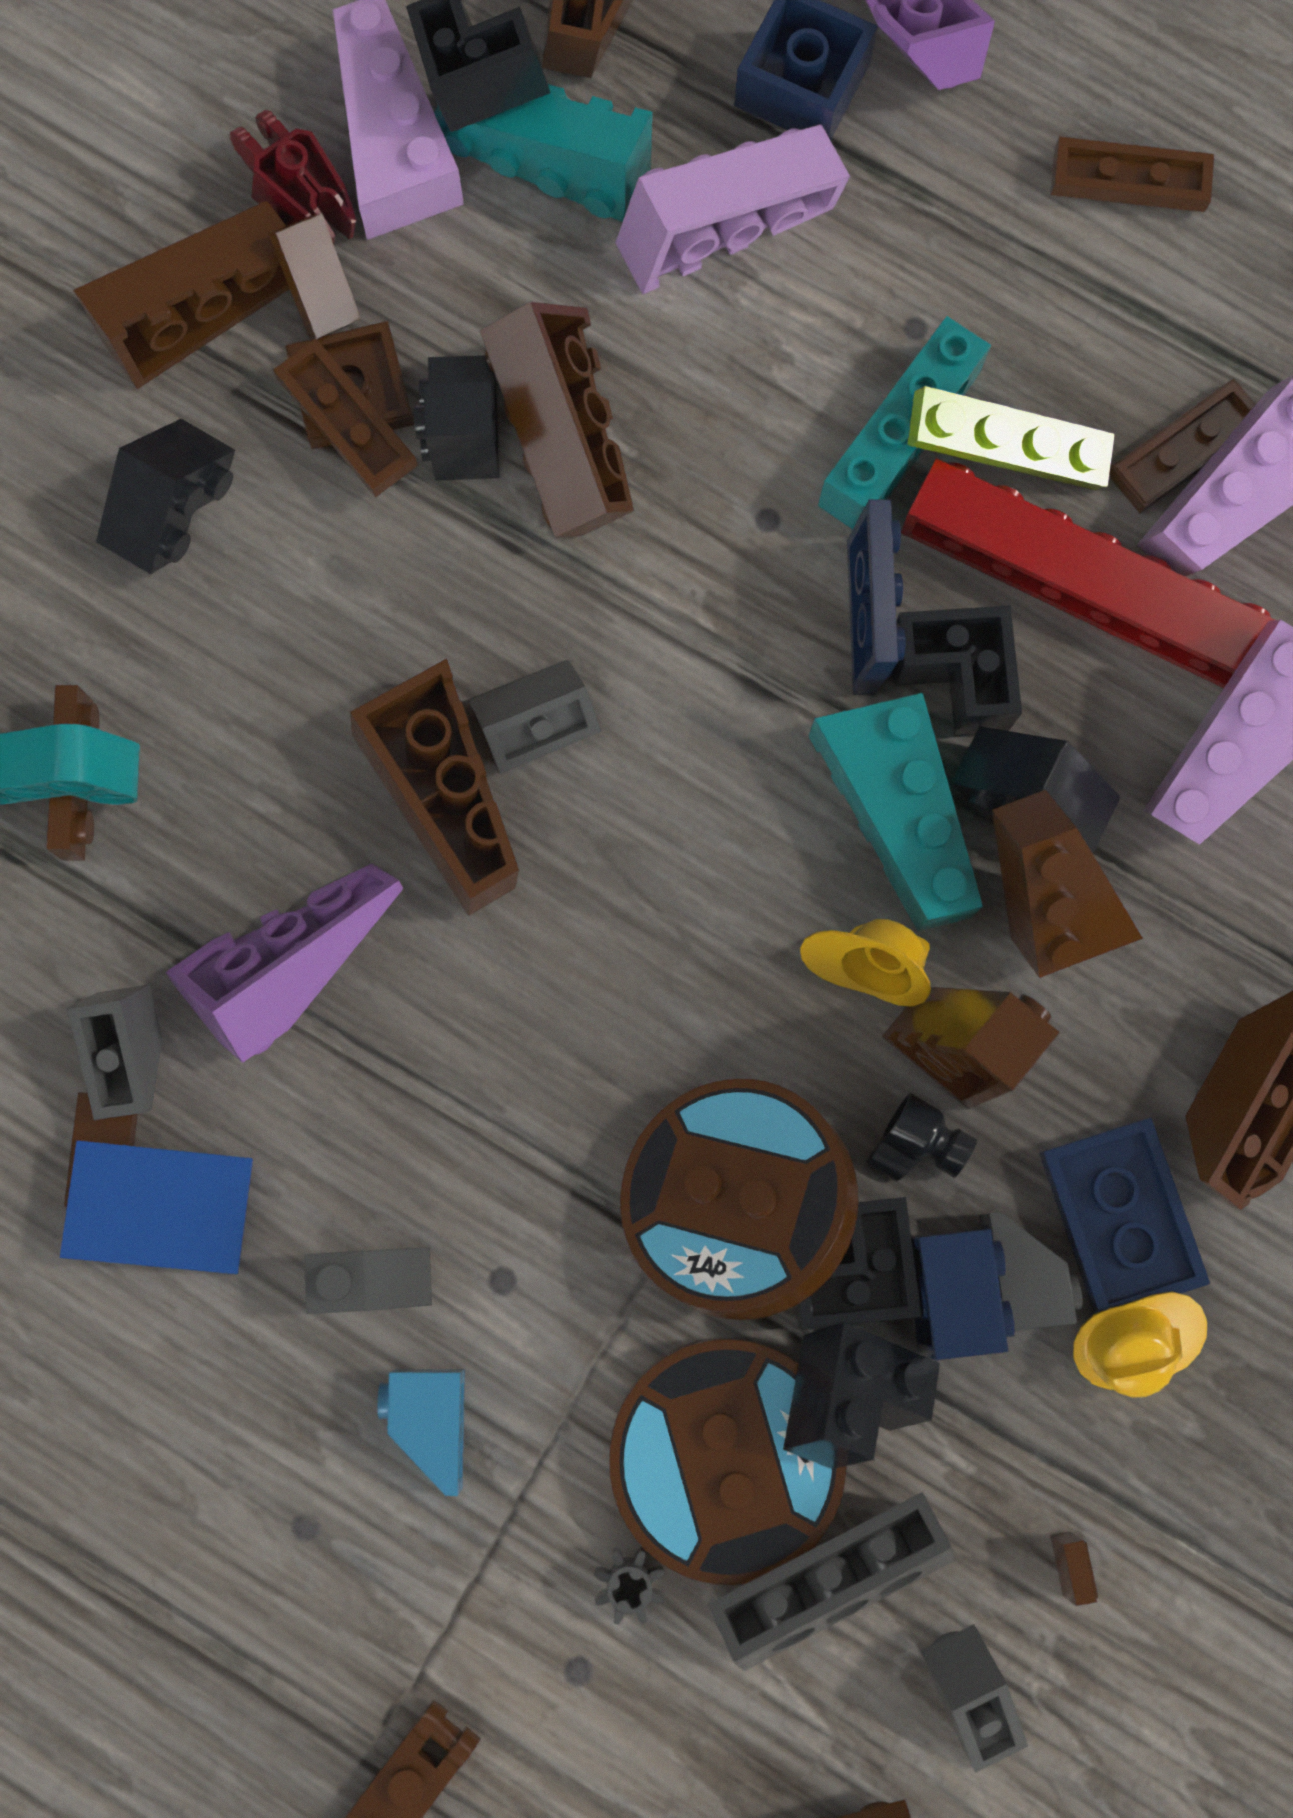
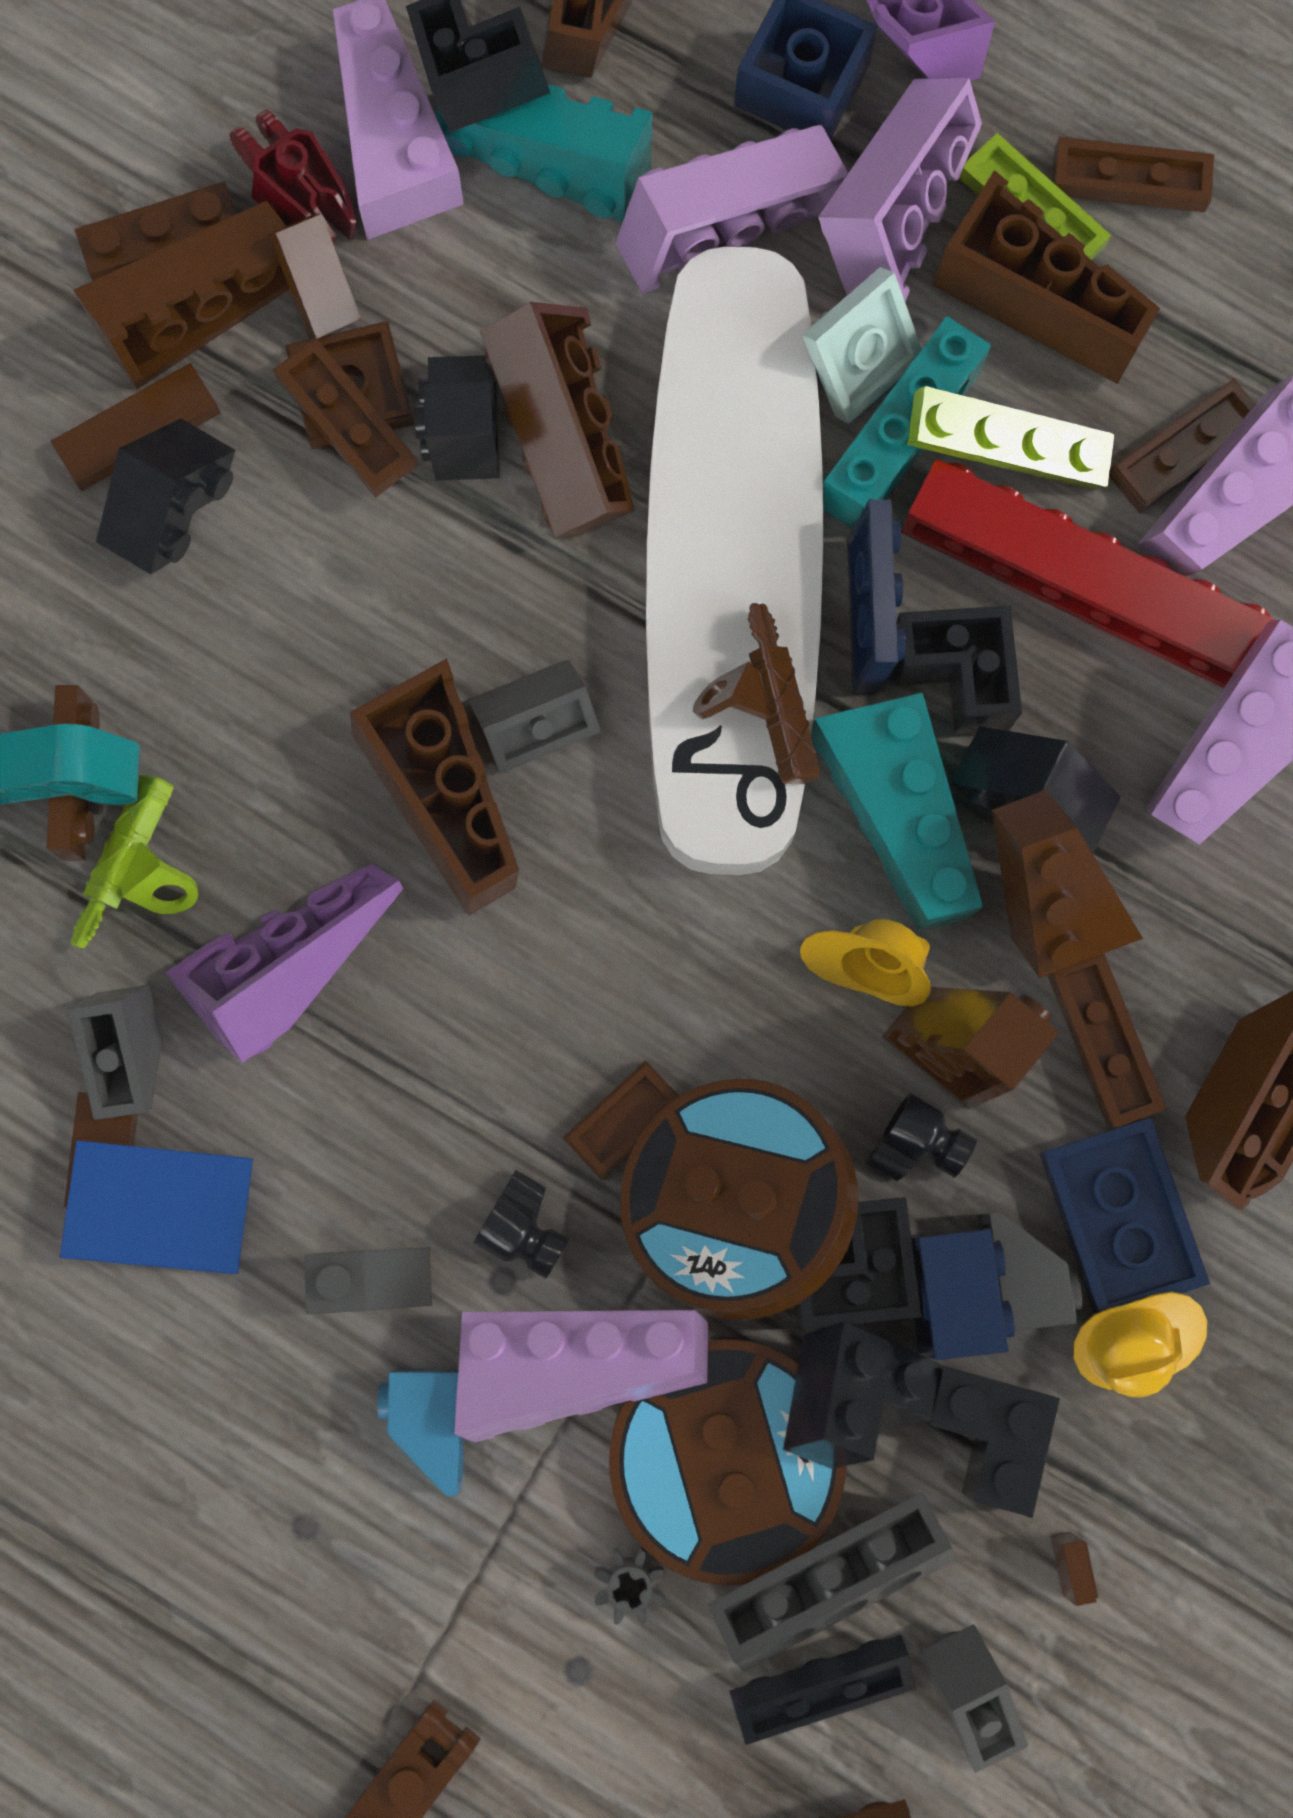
none -> reddish brown tile [50,363,221,491]
none -> lime piece [71,774,198,949]
none -> reddish brown plate [74,181,236,280]
none -> lavender wedge [454,1310,708,1443]
none -> black piece [473,1170,569,1279]
none -> reddish brown tile [563,1060,679,1181]
none -> white piece [646,247,823,875]
none -> reddish brown piece [693,603,820,784]
none -> black plate [729,1635,916,1745]
none -> light aqua tile [802,267,922,424]
none -> lavender wedge [818,78,982,301]
none -> black brick [925,1364,1060,1518]
none -> reddish brown wedge [933,170,1160,384]
none -> lime plate [959,133,1111,260]
none -> reddish brown plate [1047,954,1167,1130]

